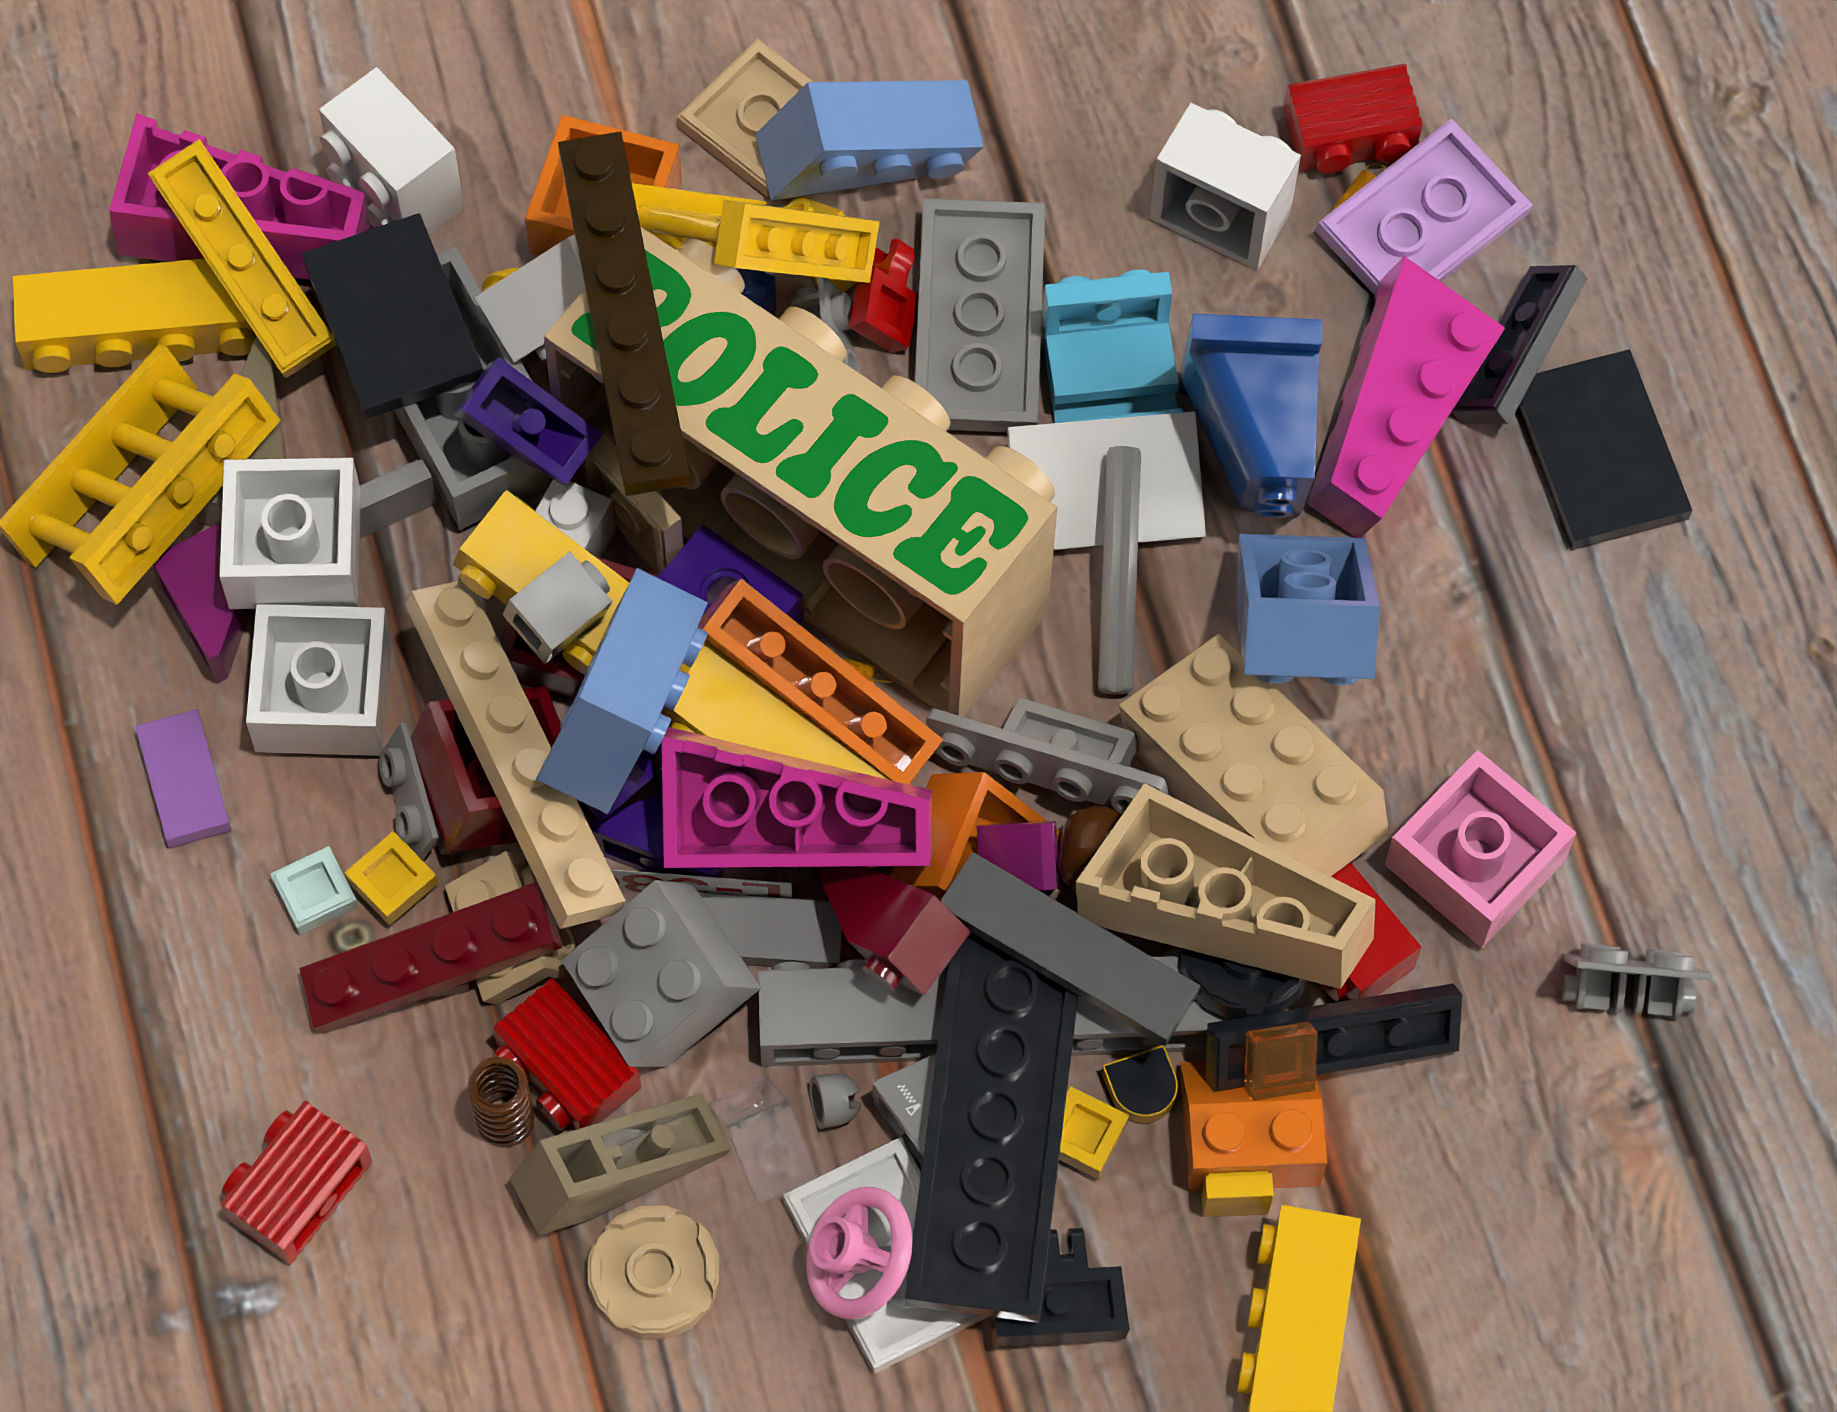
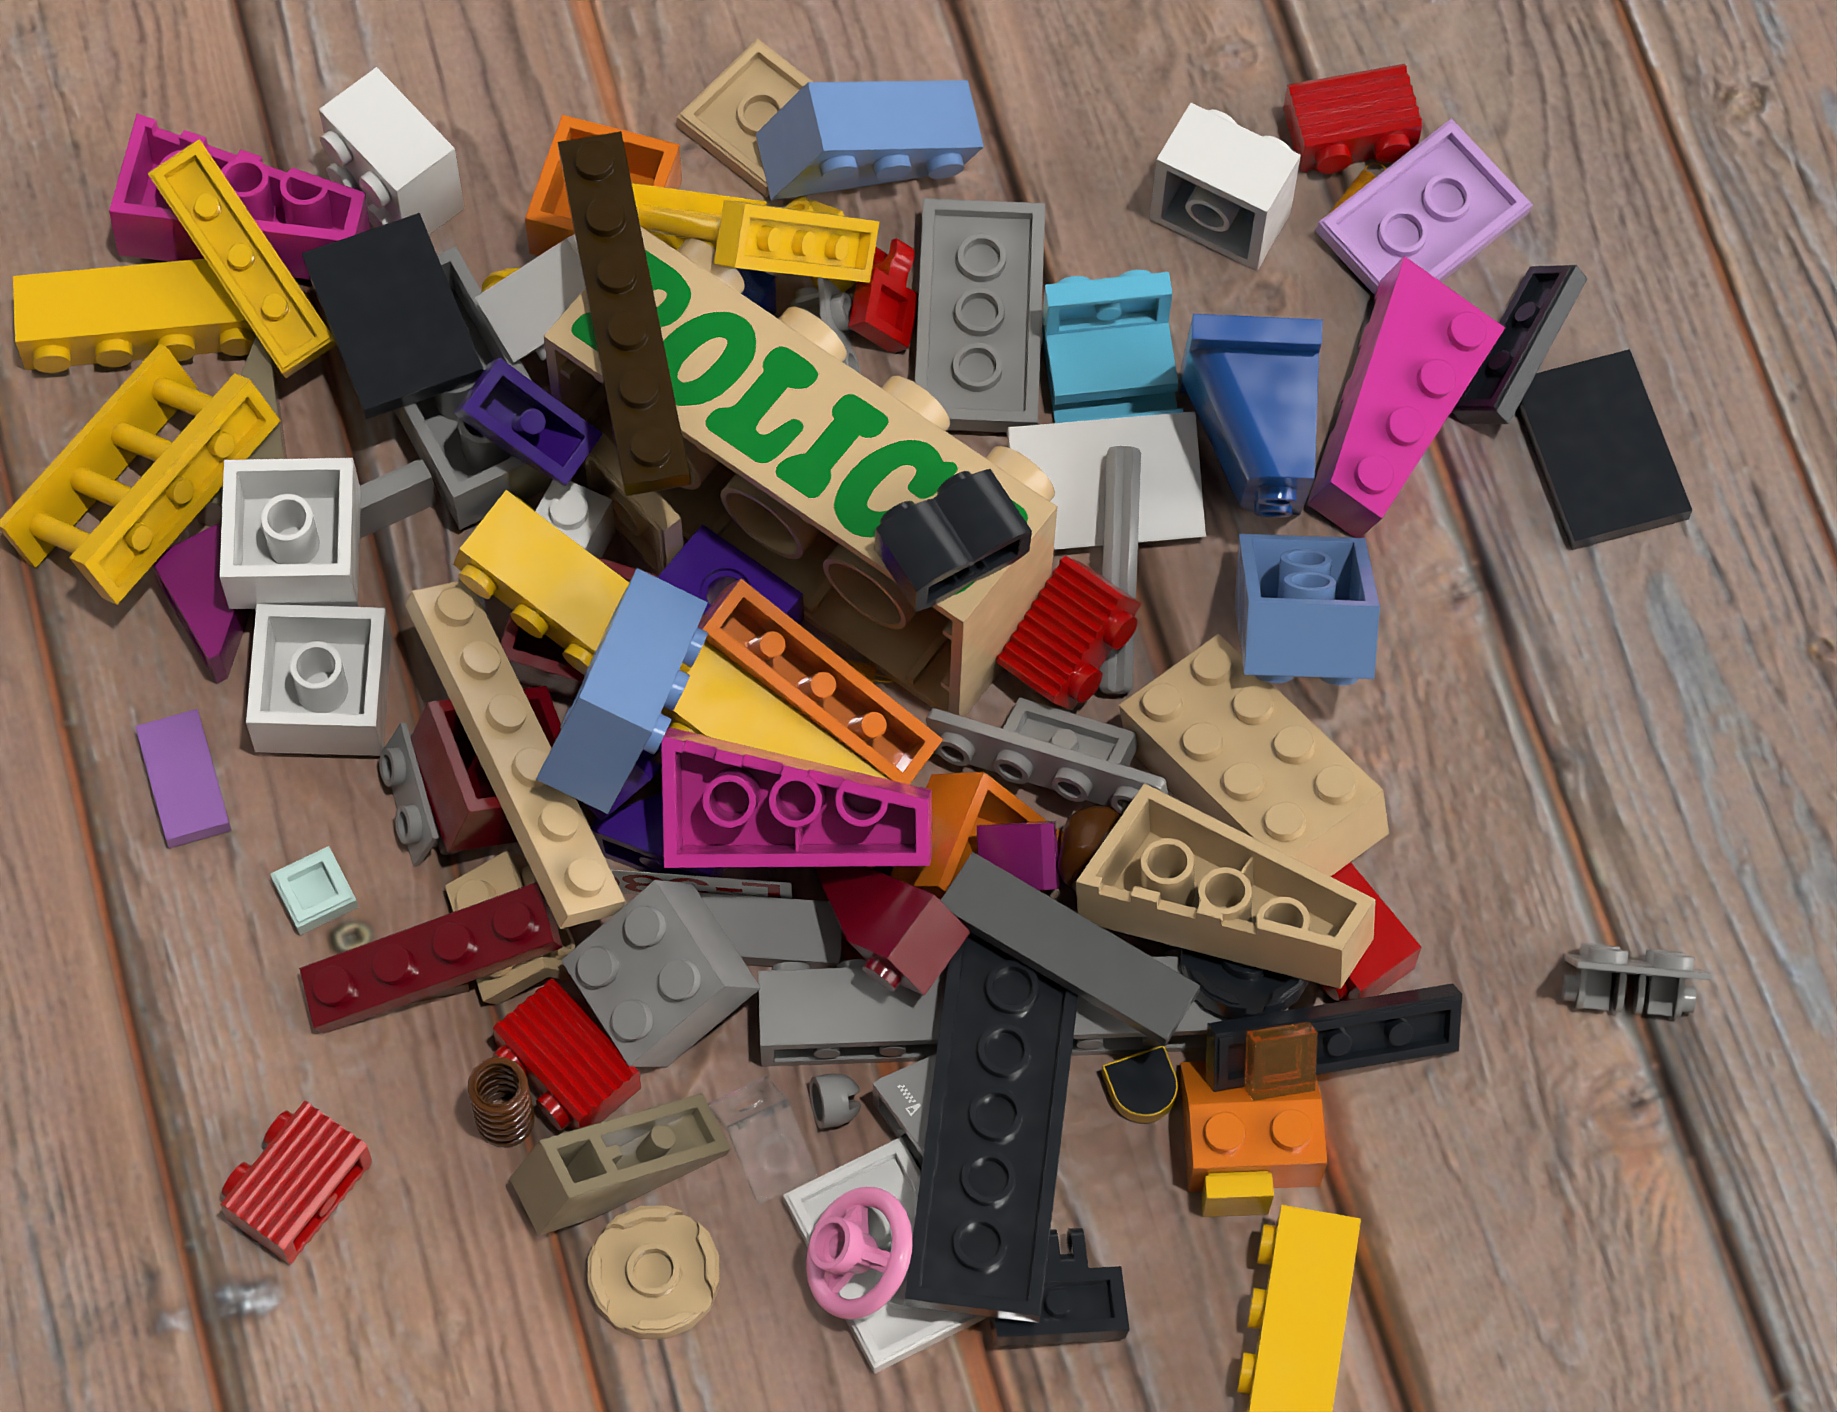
yellow plate [344,831,438,926] -> none
light grey brick [502,551,612,664] -> none
yellow plate [1059,1086,1130,1179] -> none
bright pink brick [1384,750,1576,948] -> none
none -> black brick [874,469,1032,612]
none -> red brick [996,555,1142,710]

